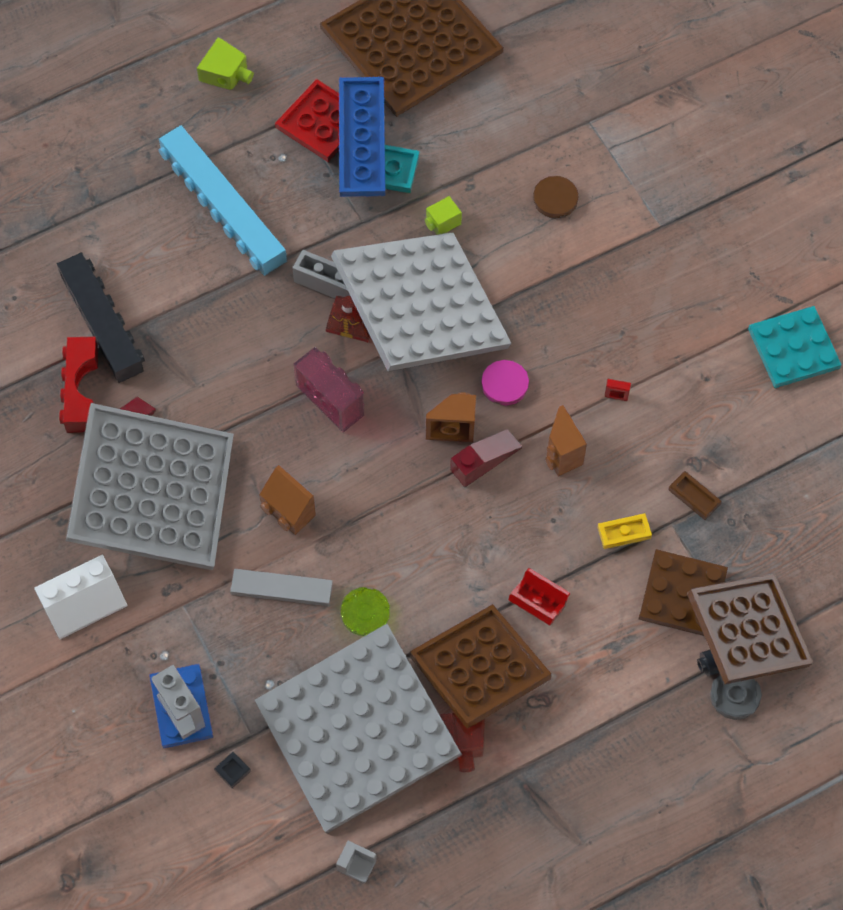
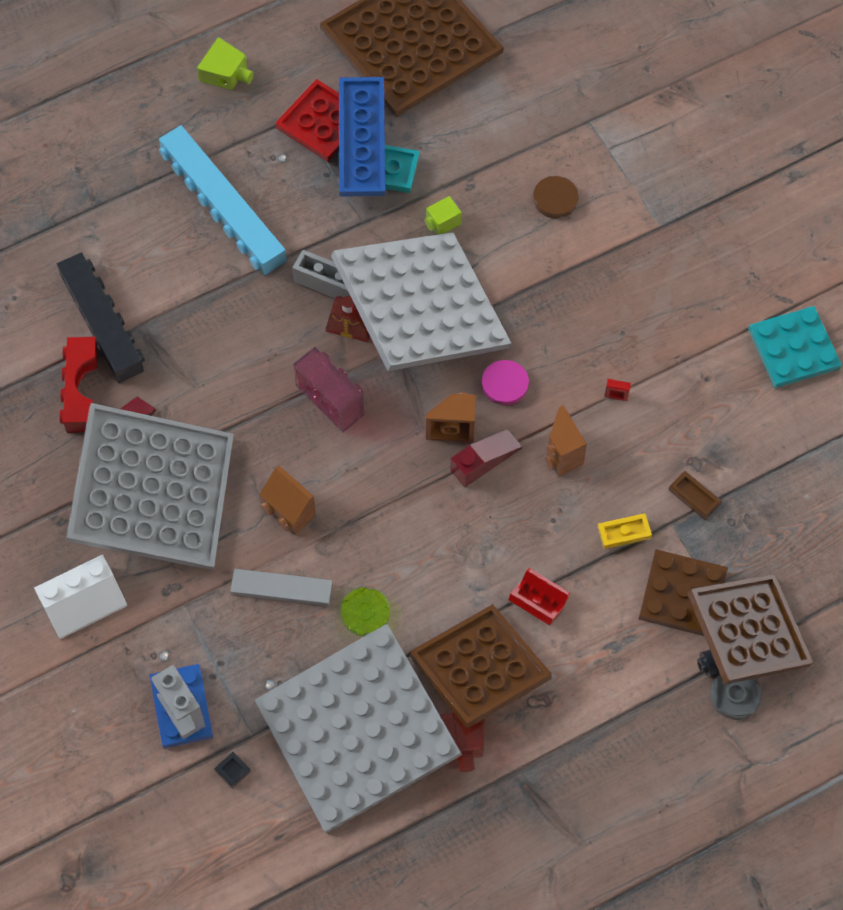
light grey panel [336,841,377,883] -> none

